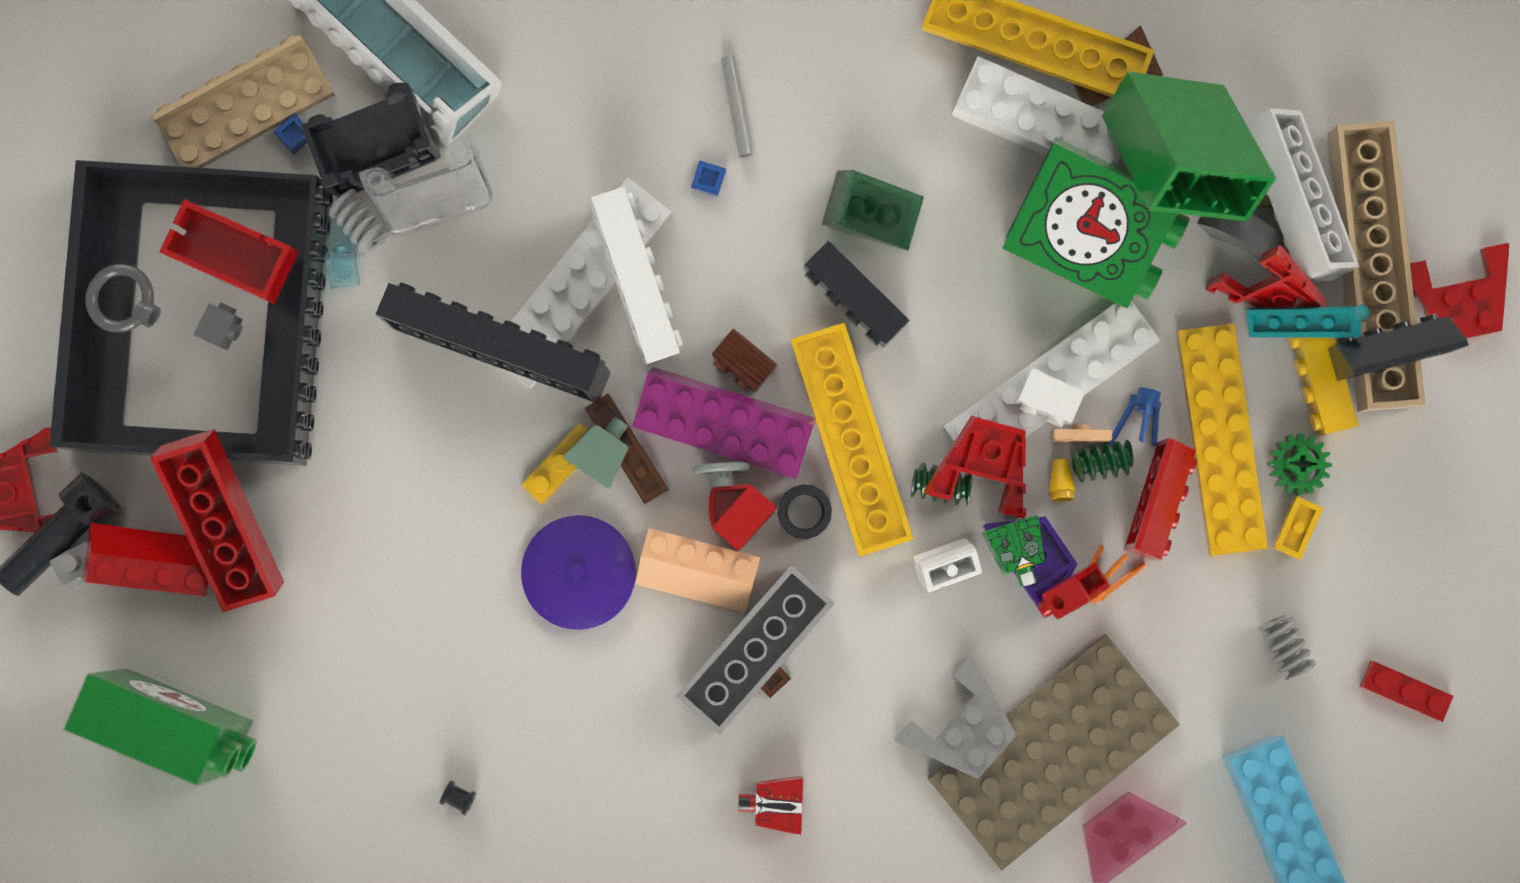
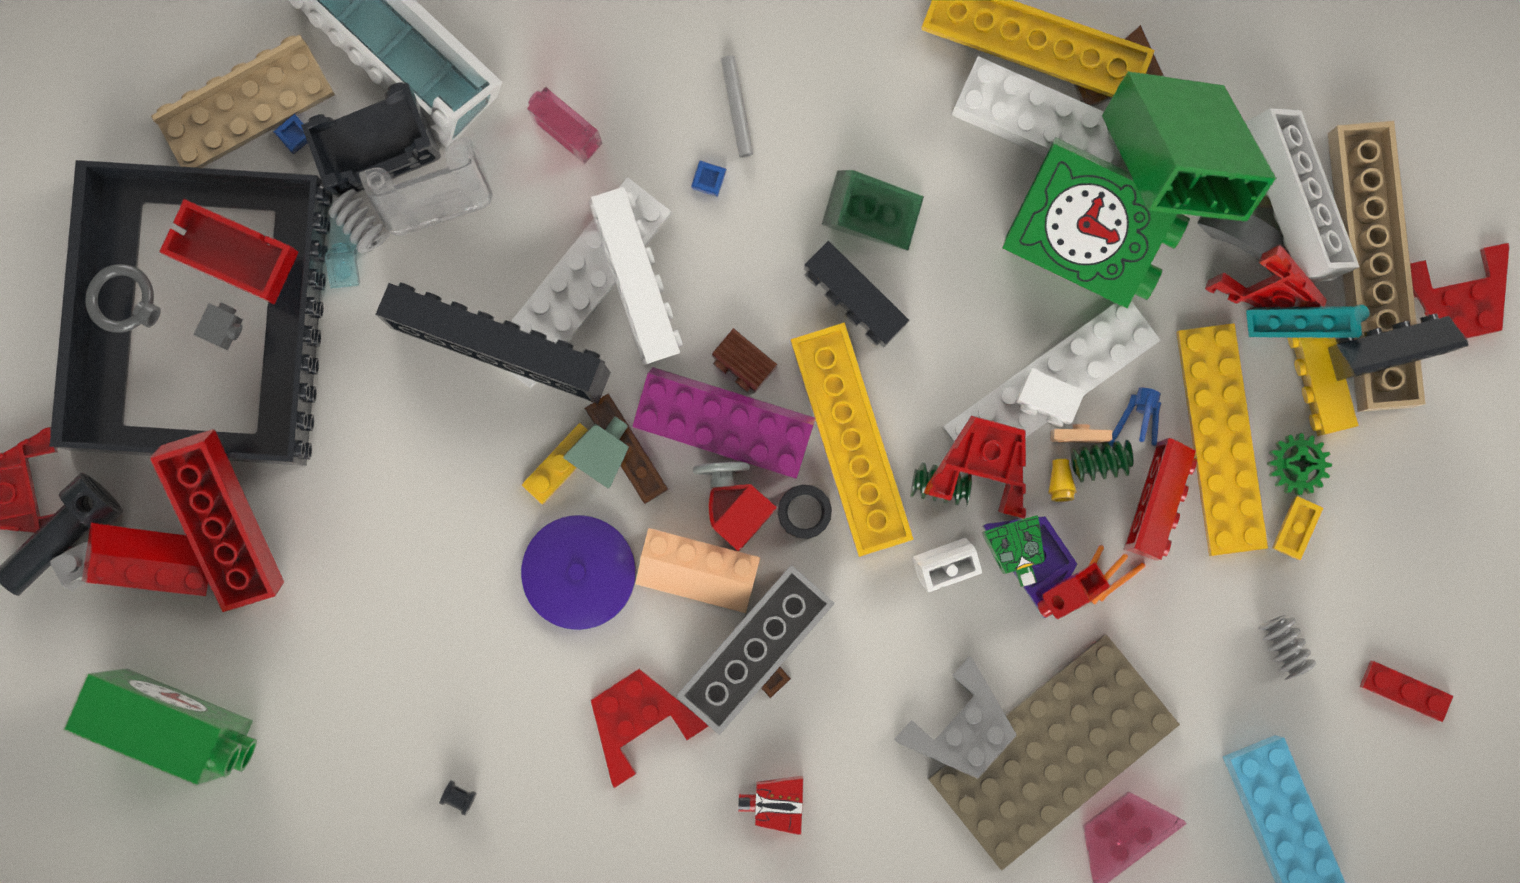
none -> clear pink window [527,87,603,164]
none -> red wing [591,668,709,788]

